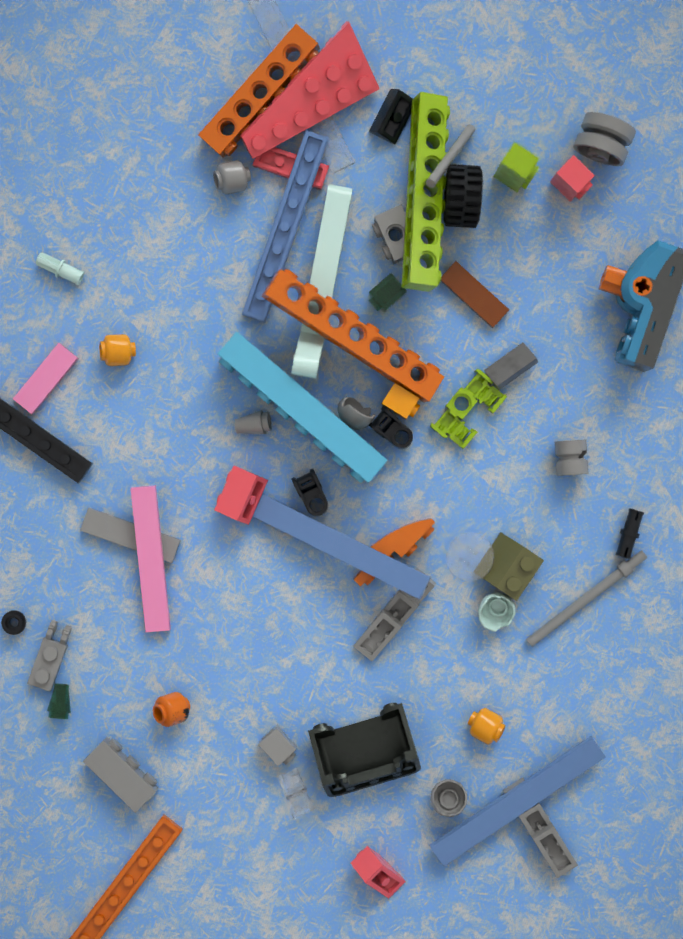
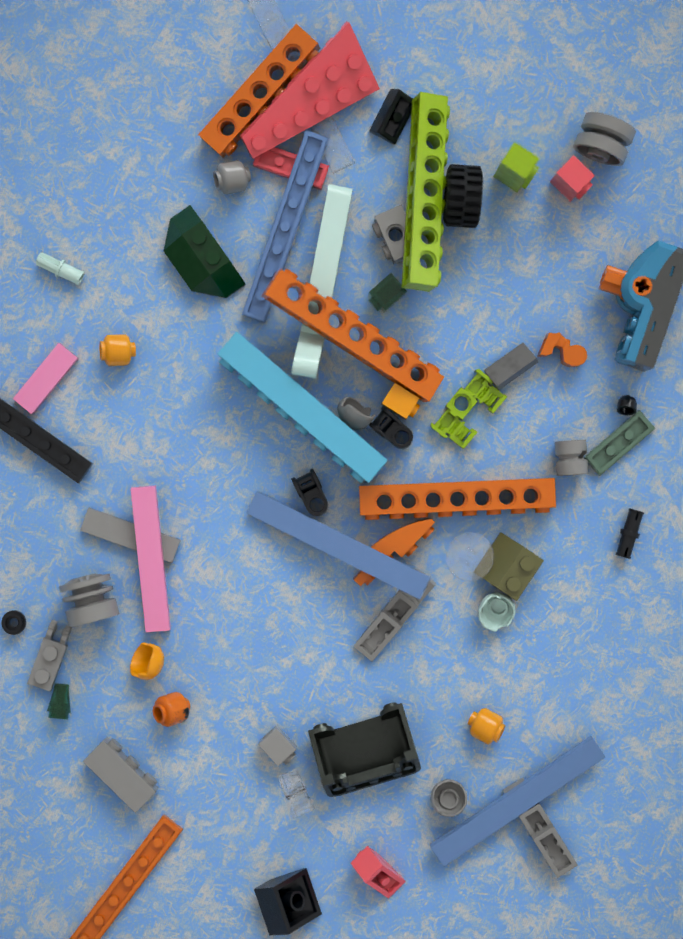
coral brick [214,466,268,525] -> none
light grey cone [235,410,272,434] -> none
light grey bar [426,125,475,188] -> none
dark orange tile [441,261,509,328] -> none
light grey bar [526,550,647,647] -> none
none -> light grey wheel [59,574,120,627]
none -> light orange hair [130,642,164,680]
none -> dark green wedge [163,205,246,298]
none -> black slope [254,868,322,936]
none -> orange brick [359,478,556,520]
none -> orange leg [537,332,587,367]
none -> sand green tile [584,410,655,476]
none -> black hinge [617,395,637,415]

